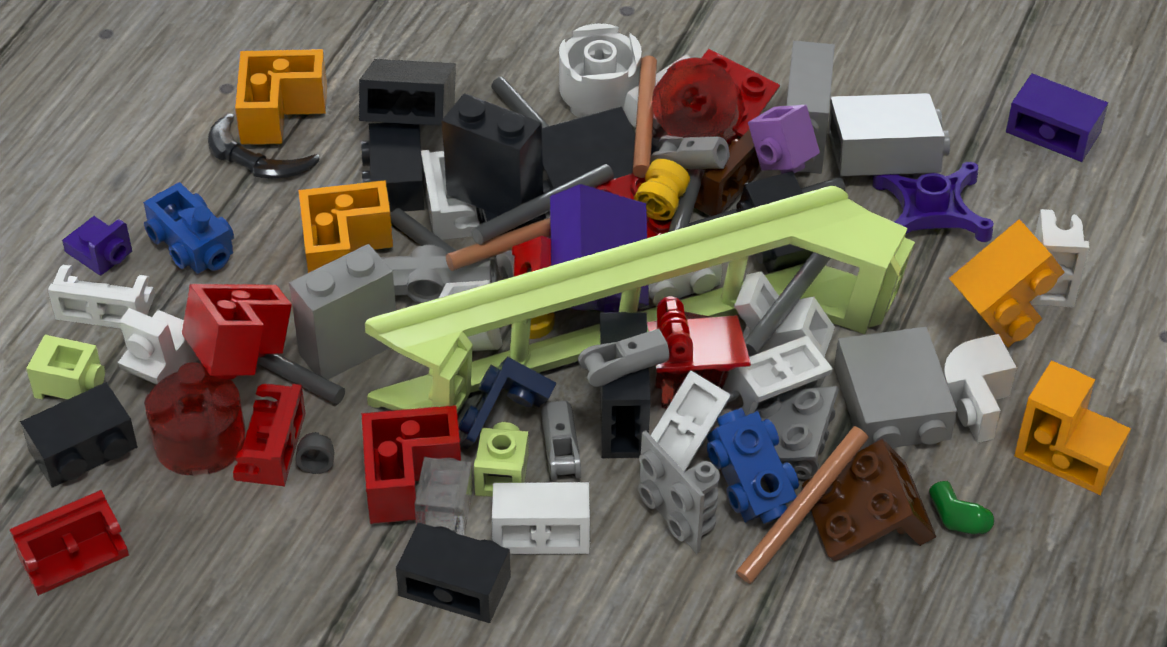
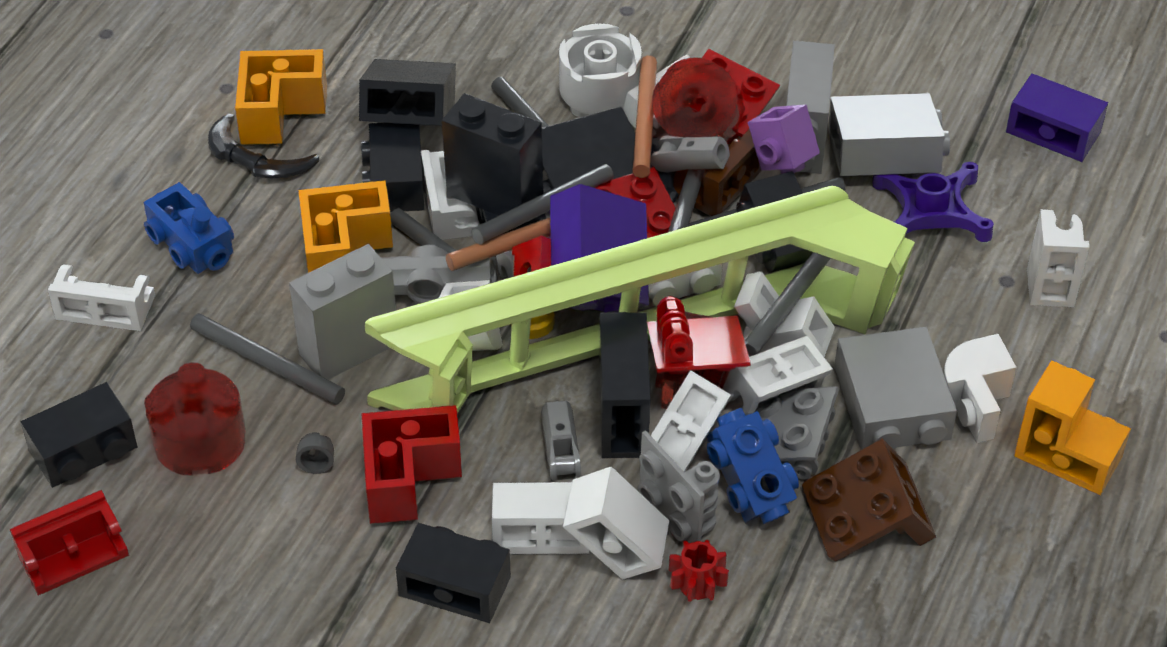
yellowish green brick [26,335,105,399] -> none
dark purple bracket [62,216,132,276] -> none
white brick [118,308,198,388] -> none
red brick [182,284,292,380] -> none
red hinge [233,384,306,487] -> none
clear brick [415,457,473,536] -> none
dark blue bracket [458,357,556,449] -> none
yellowish green brick [474,422,529,497] -> none
light grey bar [578,329,669,387] -> none
yellow wheel [634,159,690,220] -> none
nougat bar [736,426,869,584] -> none
green arm [929,481,994,534] -> none
light orange brick [949,219,1065,348] -> none
none -> white brick [563,467,669,580]
none -> red gear [669,540,729,602]

